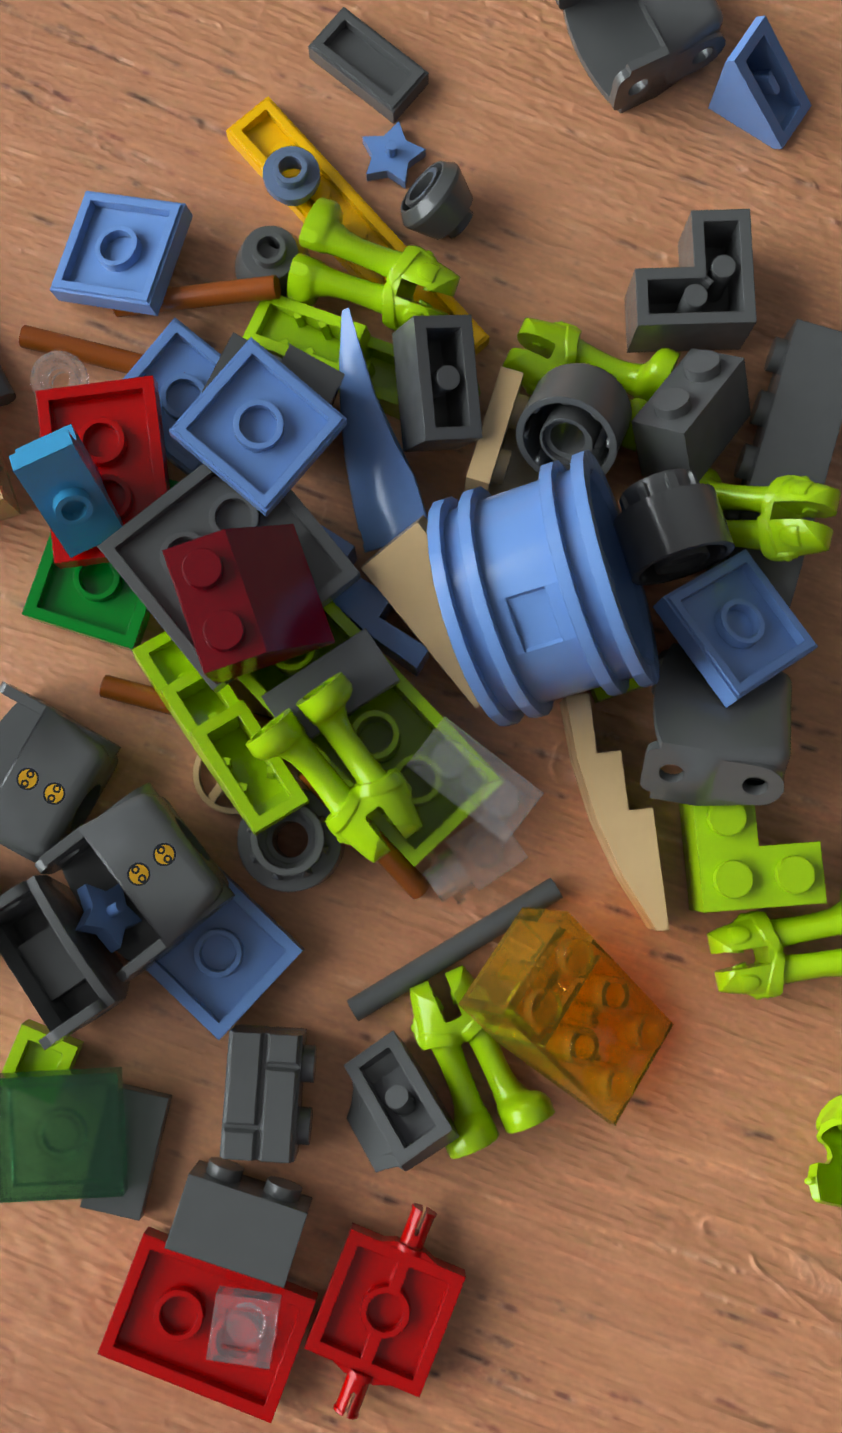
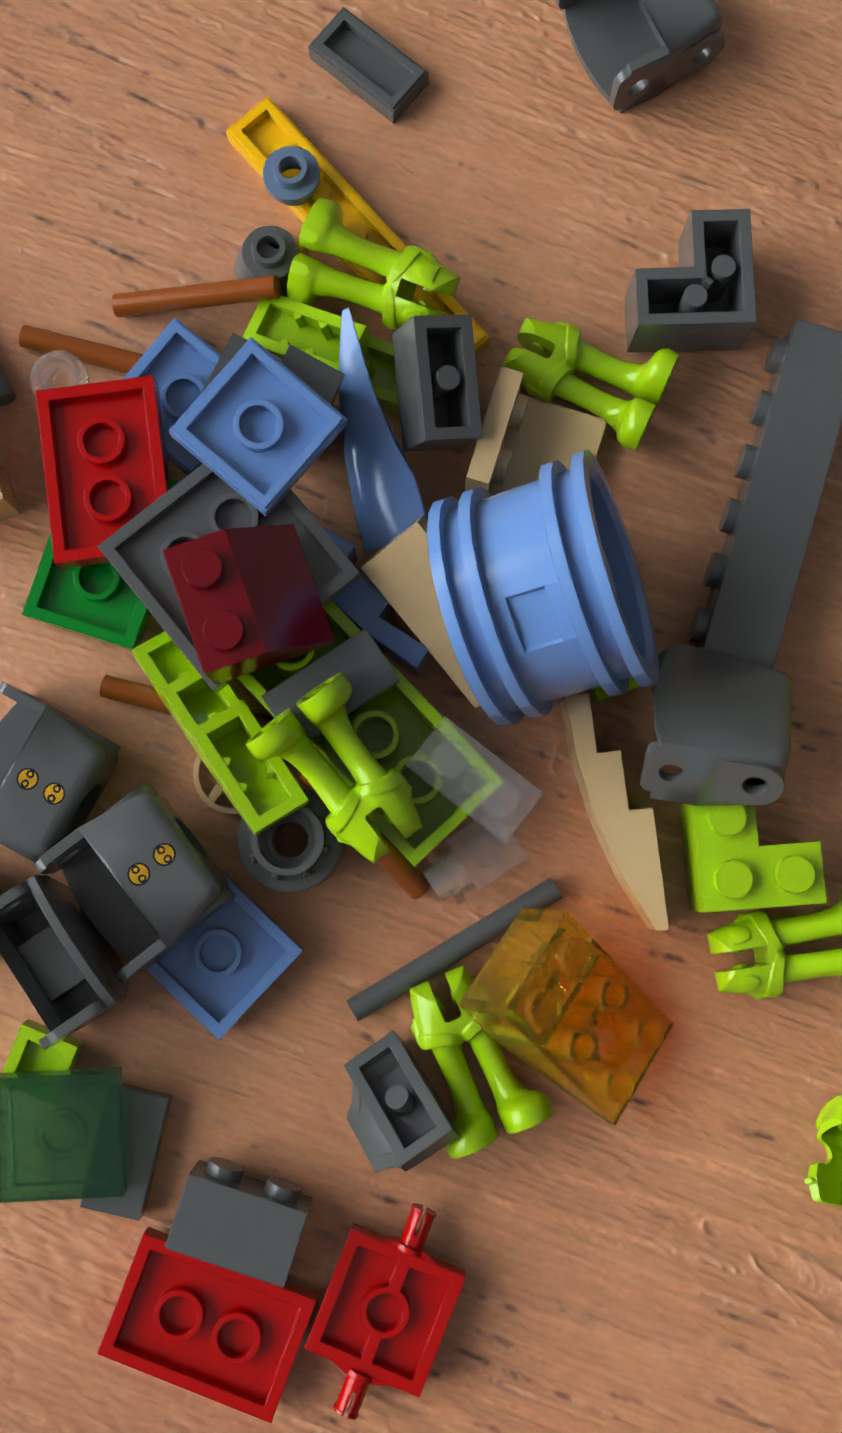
dark azure brick [9,424,123,558] -> none
medium blue tile [50,191,193,316] -> none
medium blue piece [76,884,142,953] -> none
clear plate [206,1286,282,1369] -> none
dark grey brick [220,1024,317,1163] -> none
medium blue piece [362,121,426,189] -> none
dark grey cone [400,161,473,240] -> none
dark grey piece [516,363,632,475] -> none
dark grey piece [613,469,735,585] -> none
dark grey brick [631,348,751,481] -> none
medium blue tile [653,549,818,708] -> none
lime piece [699,468,841,562] -> none
medium blue slope [708,16,812,149] -> none

